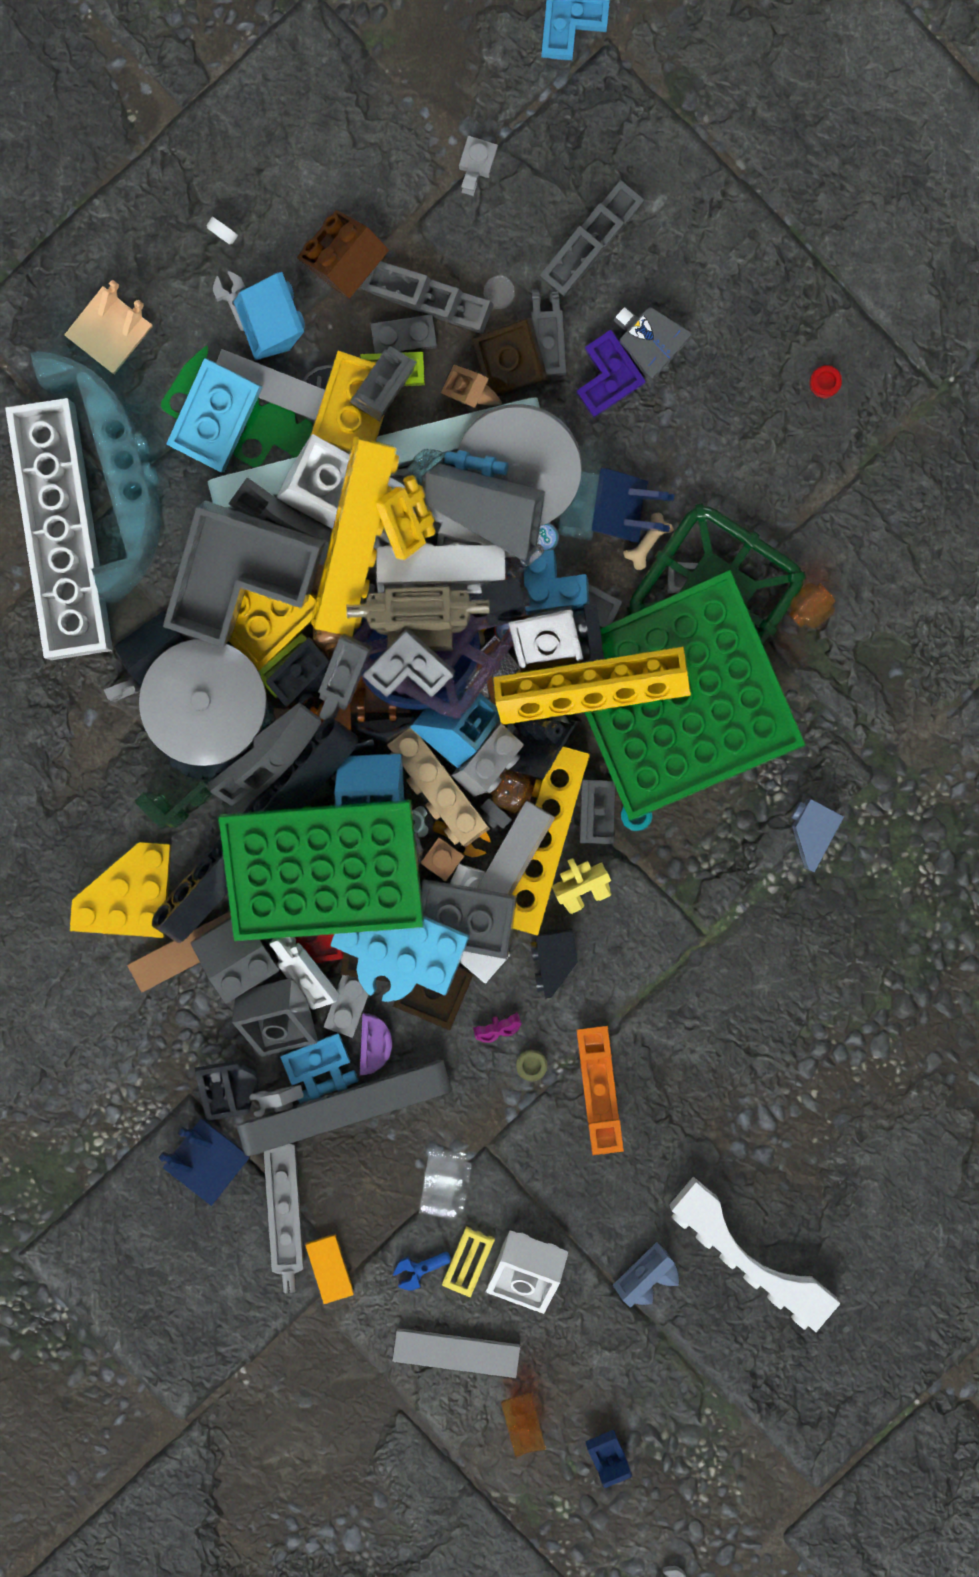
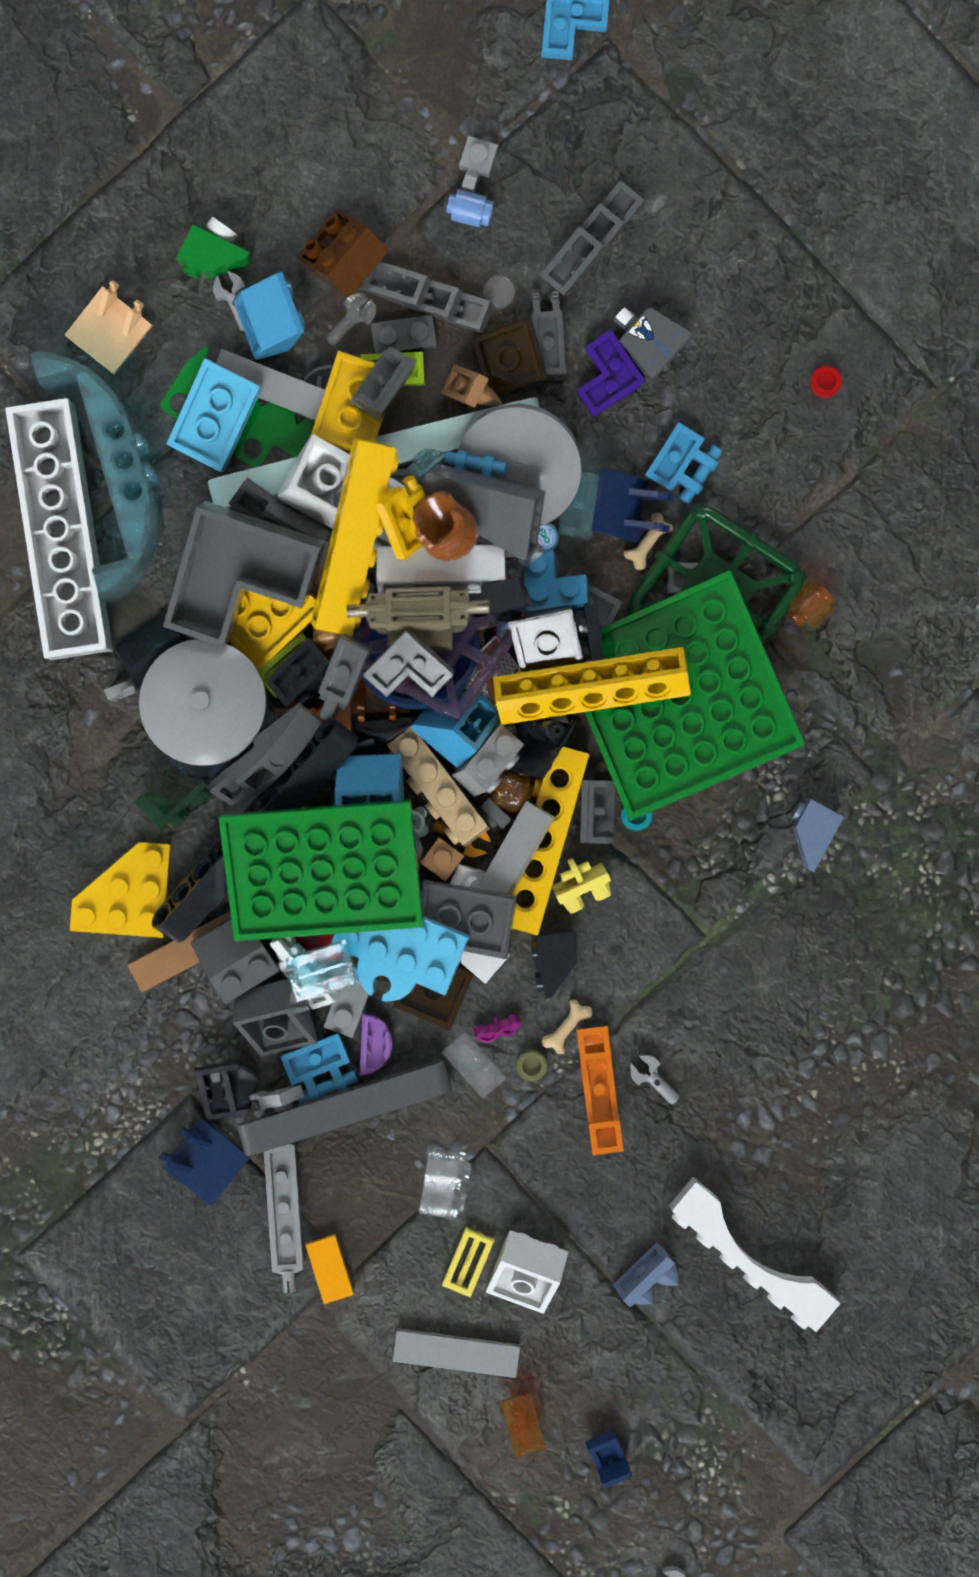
blue bar [393,1252,451,1291] -> none
none -> green slope [176,225,253,279]
none -> clear light blue hinge [285,939,358,1002]
none -> clear bar [326,293,376,345]
none -> dark orange hair [412,491,478,561]
none -> clear plate [442,1031,506,1099]
none -> medium blue brick [446,189,494,228]
none -> tan piece [542,1000,592,1054]
none -> light grey bar [630,1054,679,1104]
none -> dark azure plate [644,422,723,505]

